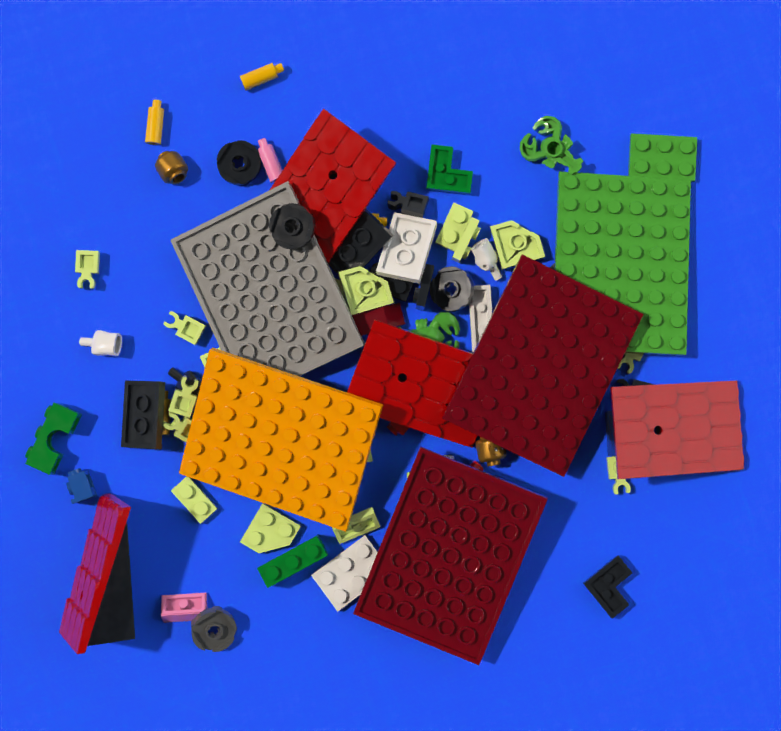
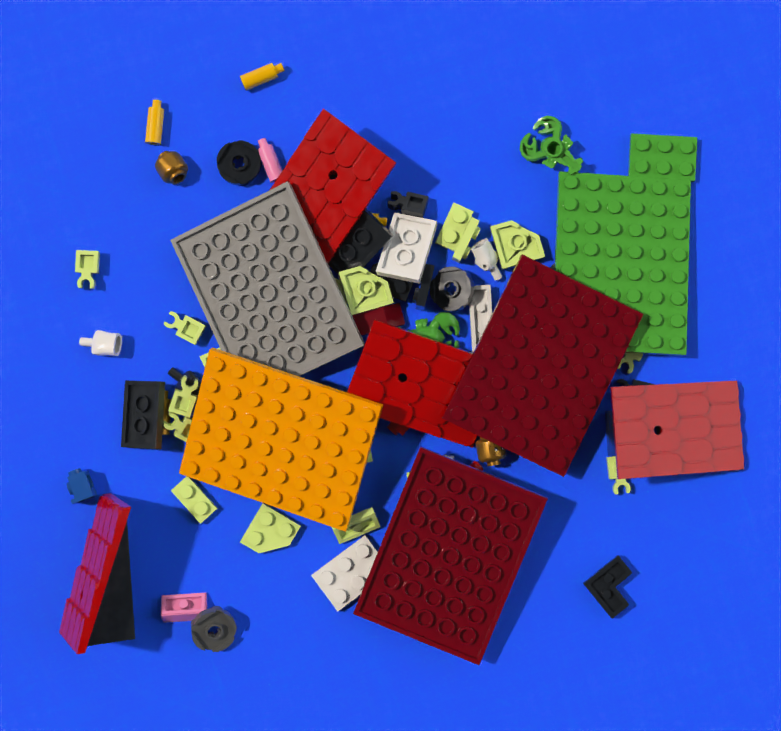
green arch [25,402,82,475] -> none
green arch [257,535,328,588] -> none
black plate [269,203,315,249] -> none
green plate [426,144,473,194] -> none

